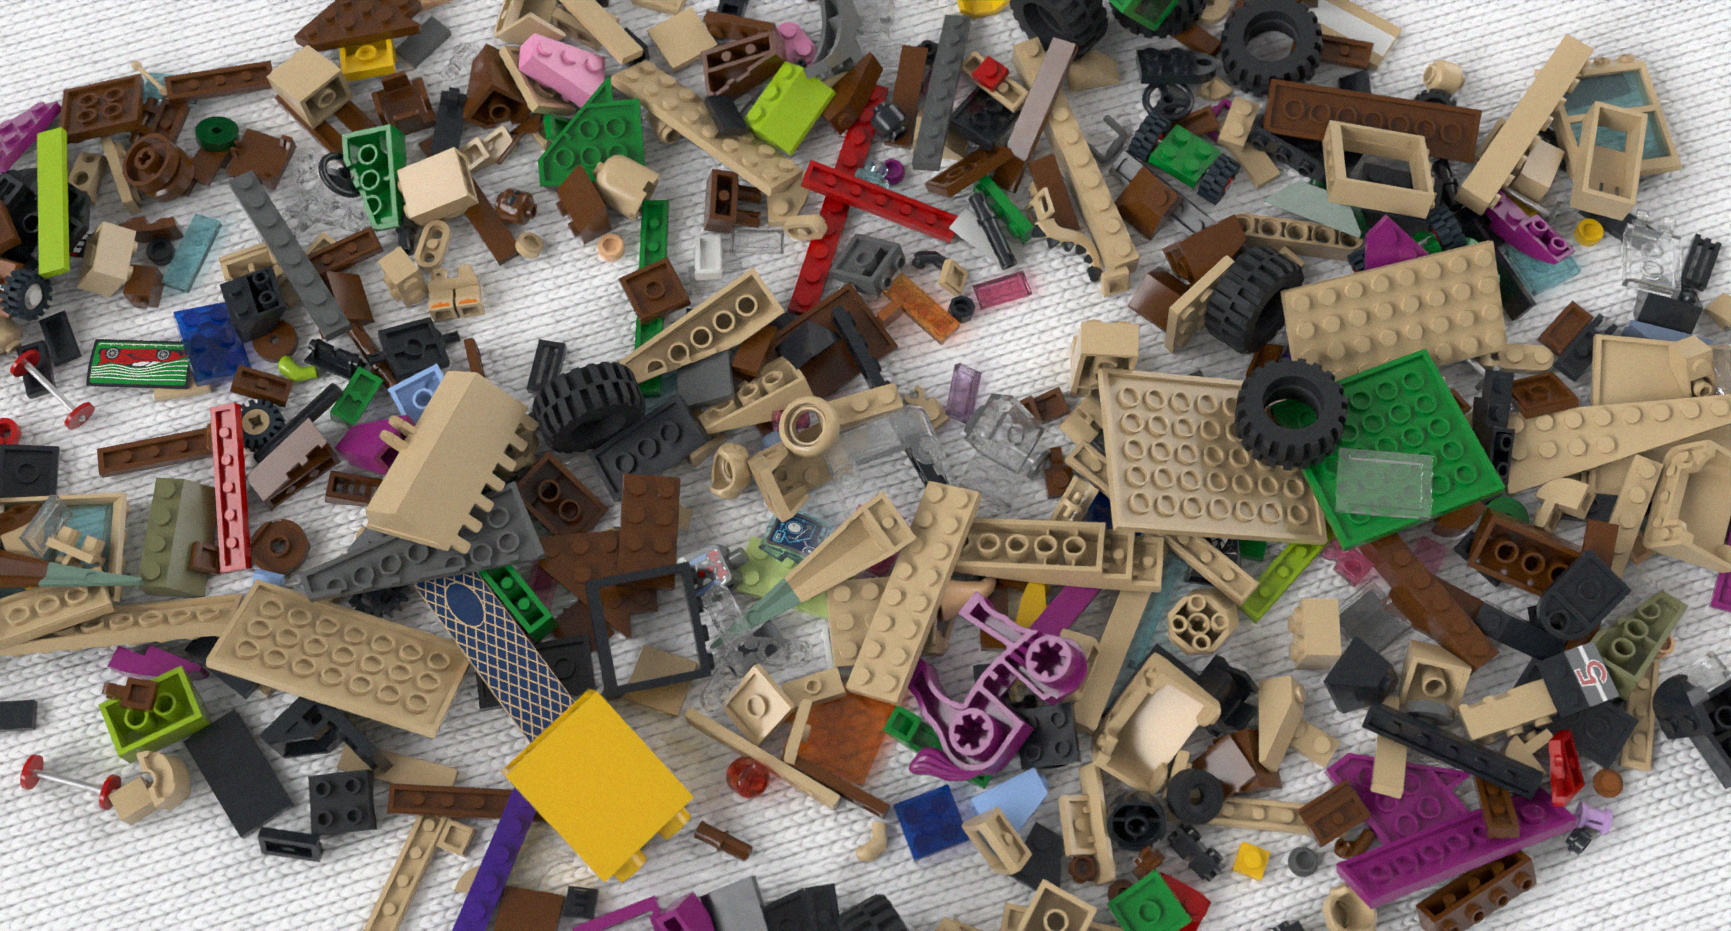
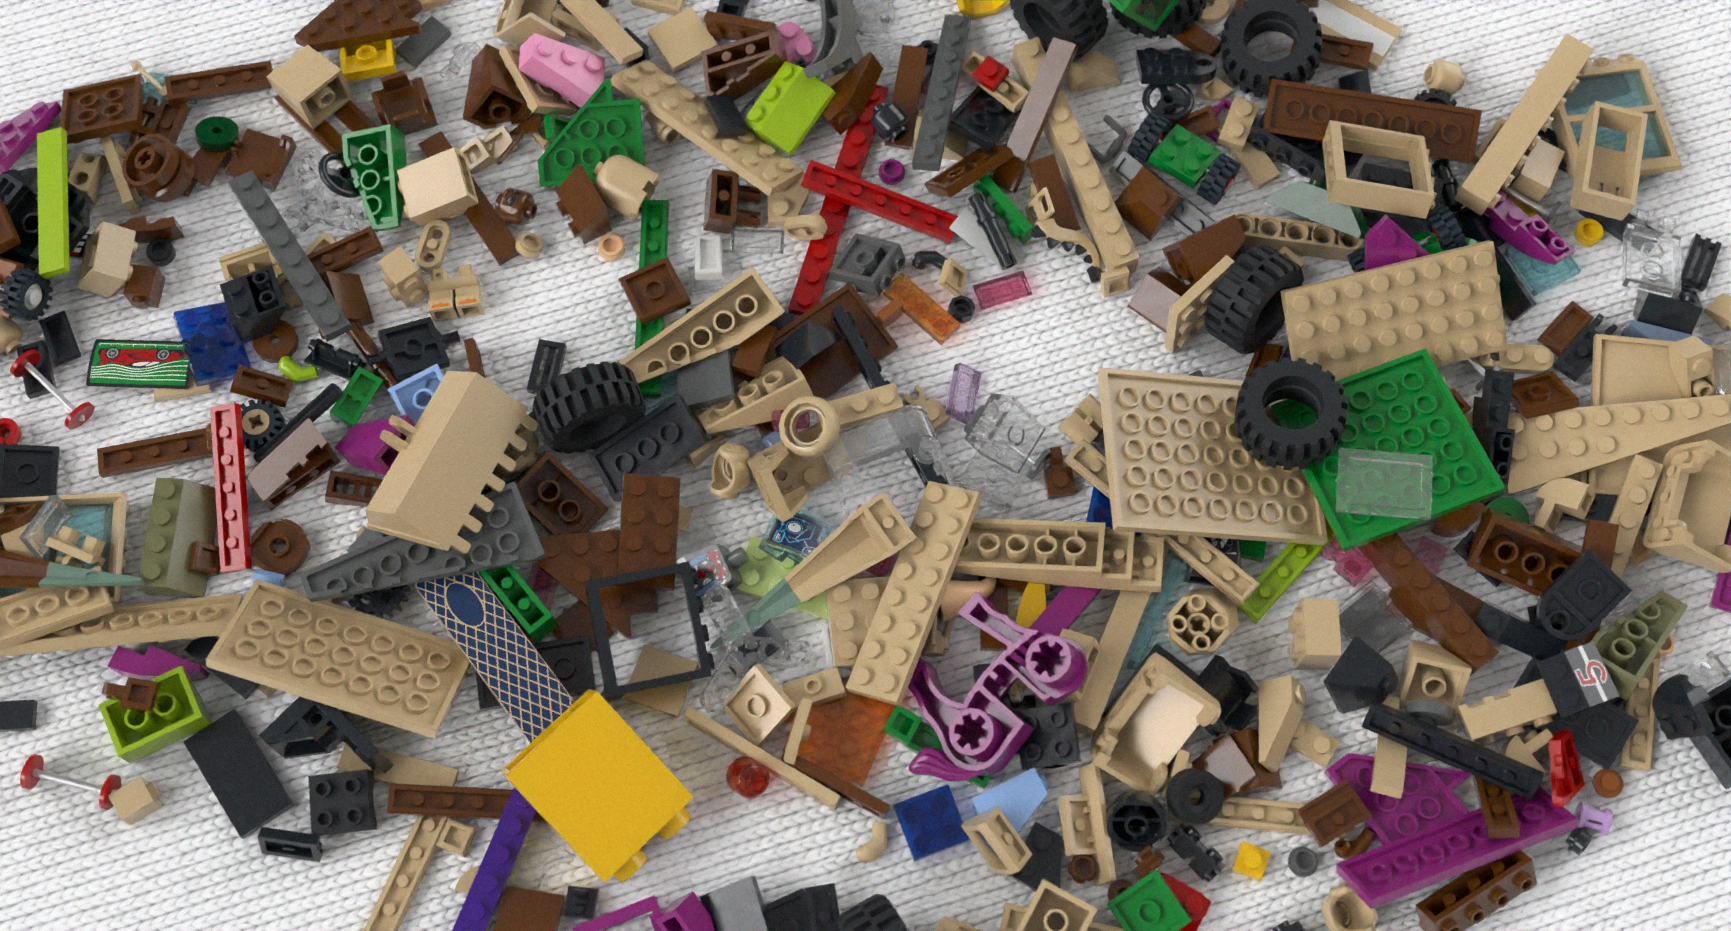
tan cylinder [136,751,191,810] -> none
clear light blue tile [161,213,222,294] -> none
black pin [396,201,417,256] -> none
black hinge [430,87,466,157] -> none
reddish brown axle [694,820,753,862] -> none
clear light blue tile [855,160,889,189] -> none
reddish brown slope [1007,387,1071,432] -> none
tan hips [1049,476,1100,522] -> none
tan hinge [1070,319,1139,398] -> none

